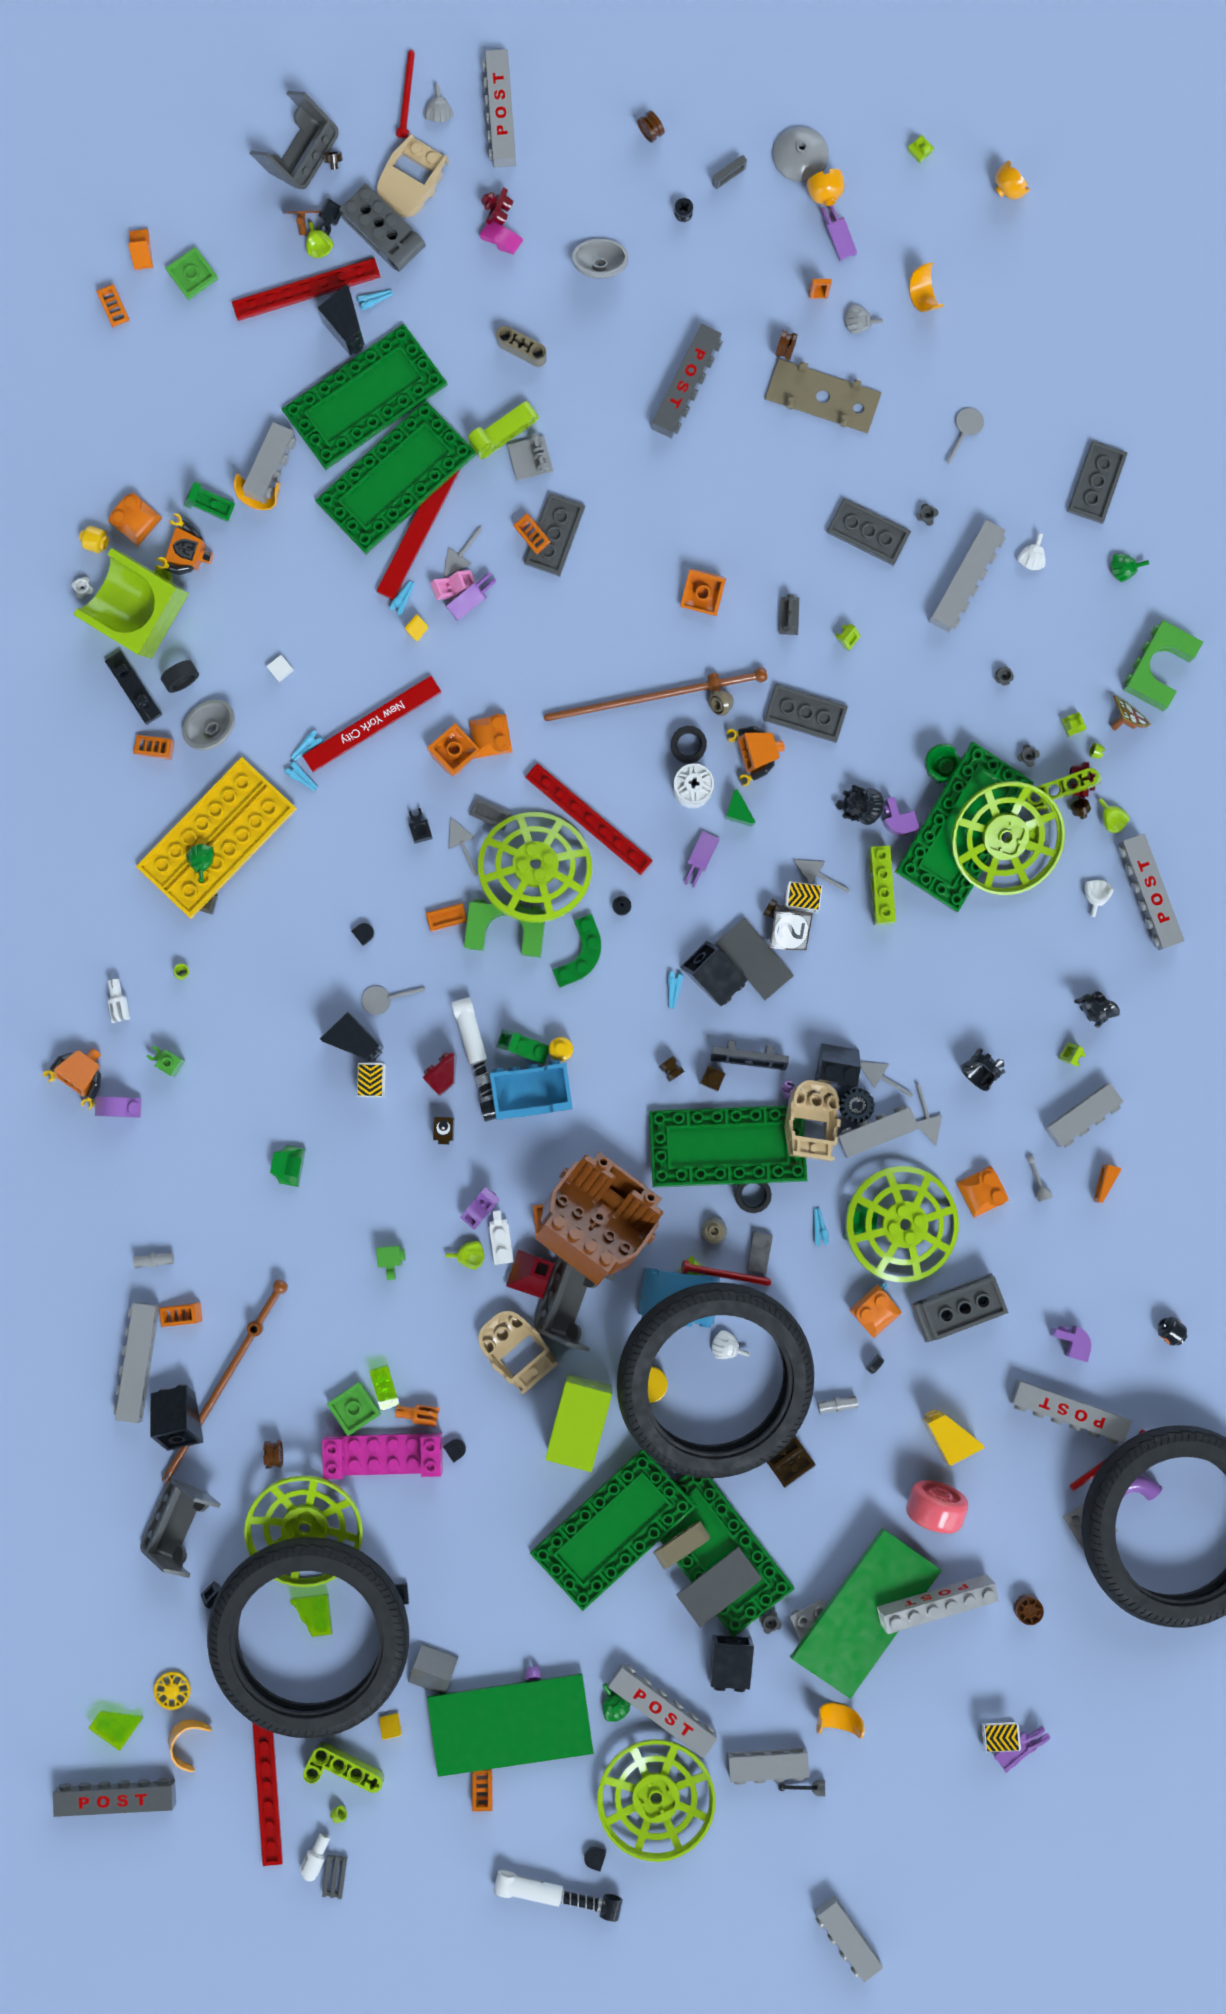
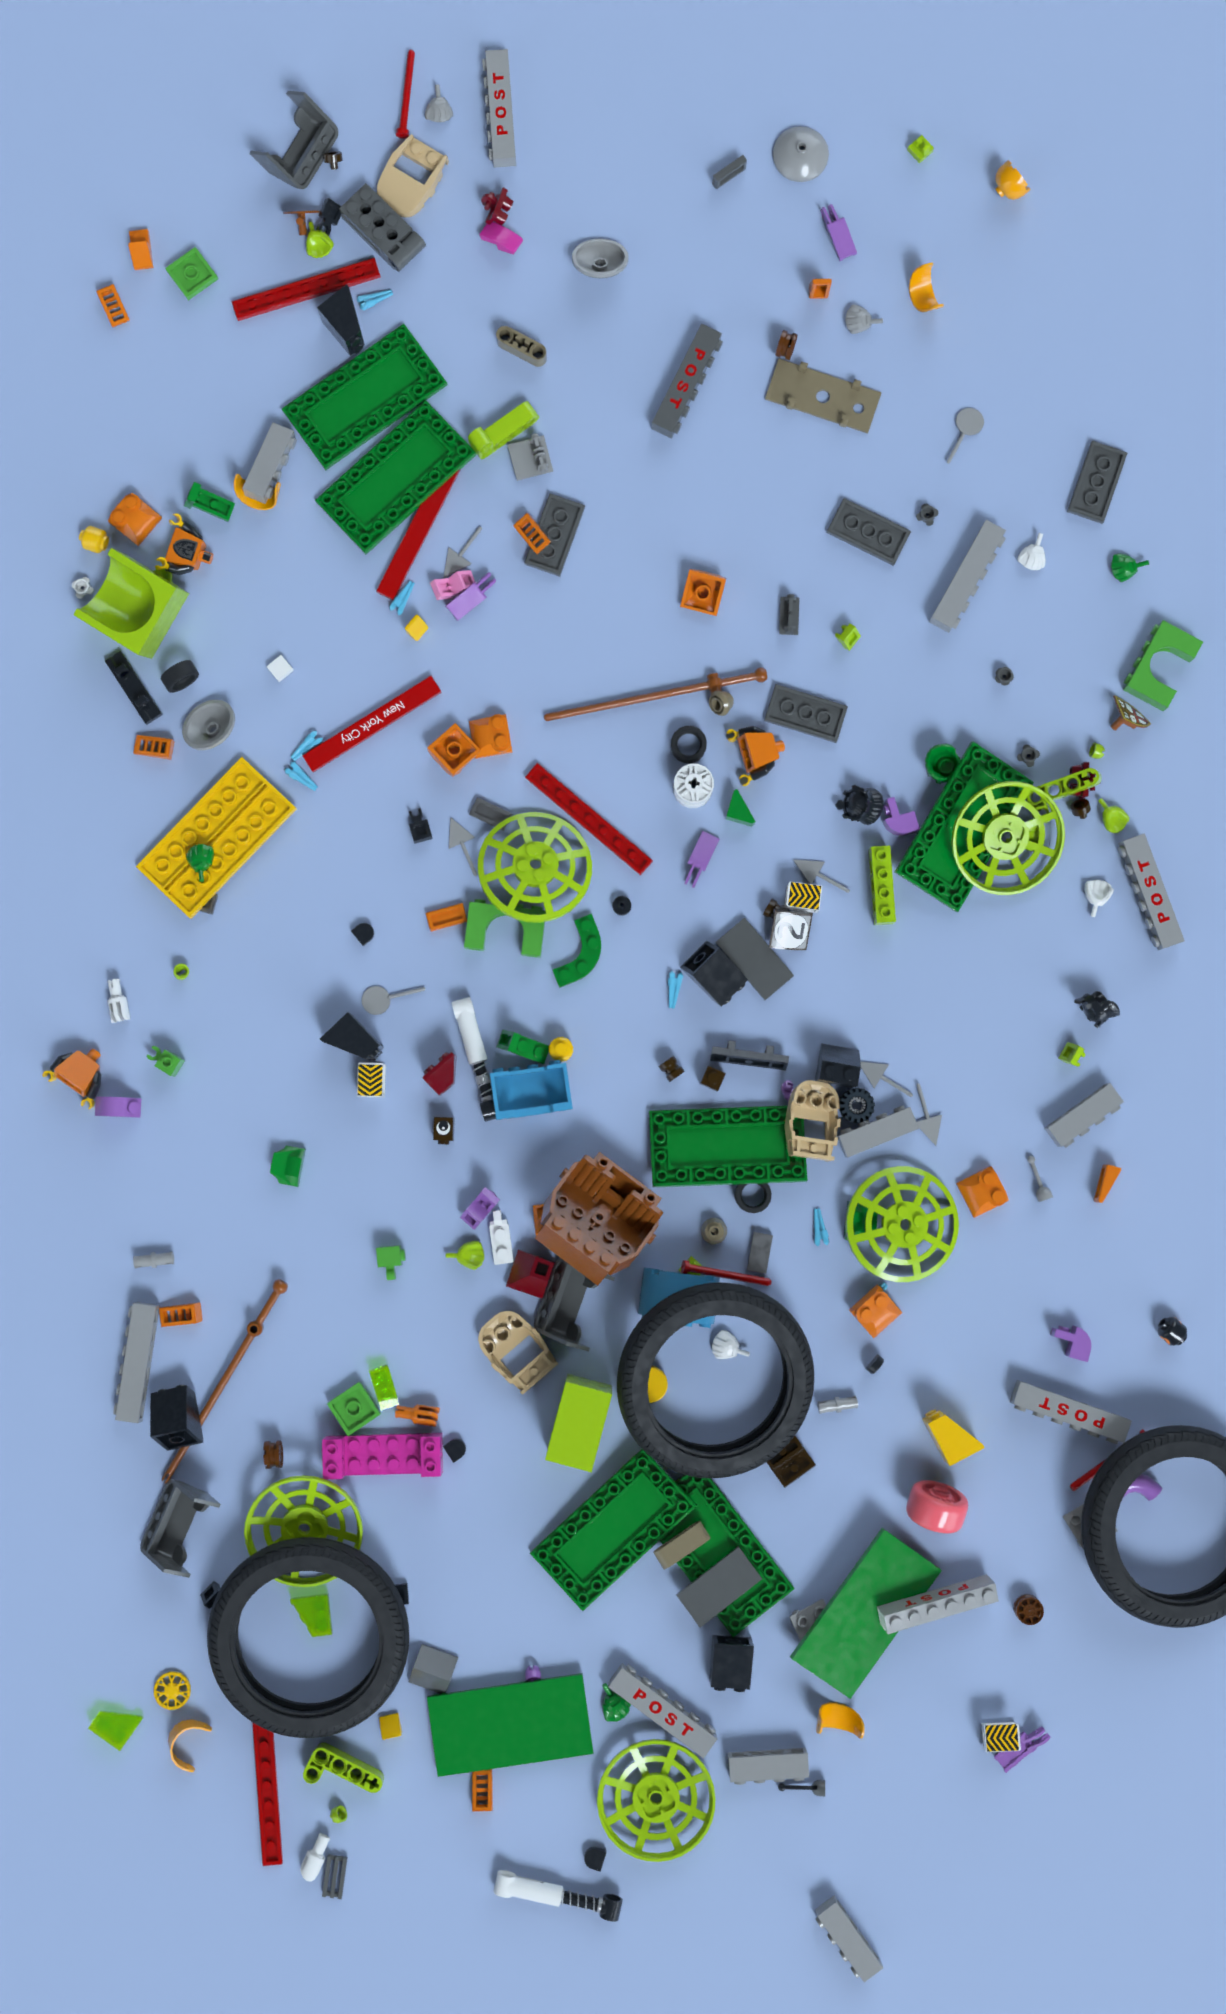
dark grey brick [53,1778,176,1817] -> none
reddish brown wheel [637,110,665,143] -> none
black wheel [674,198,693,222] -> none
dark grey plate [759,1611,782,1634] -> none
light orange cylinder [807,169,845,206] -> none
dark grey hinge [911,1273,1009,1342] -> none
black hair [960,1048,1006,1091] -> none
lime tile [1061,712,1087,737] -> none

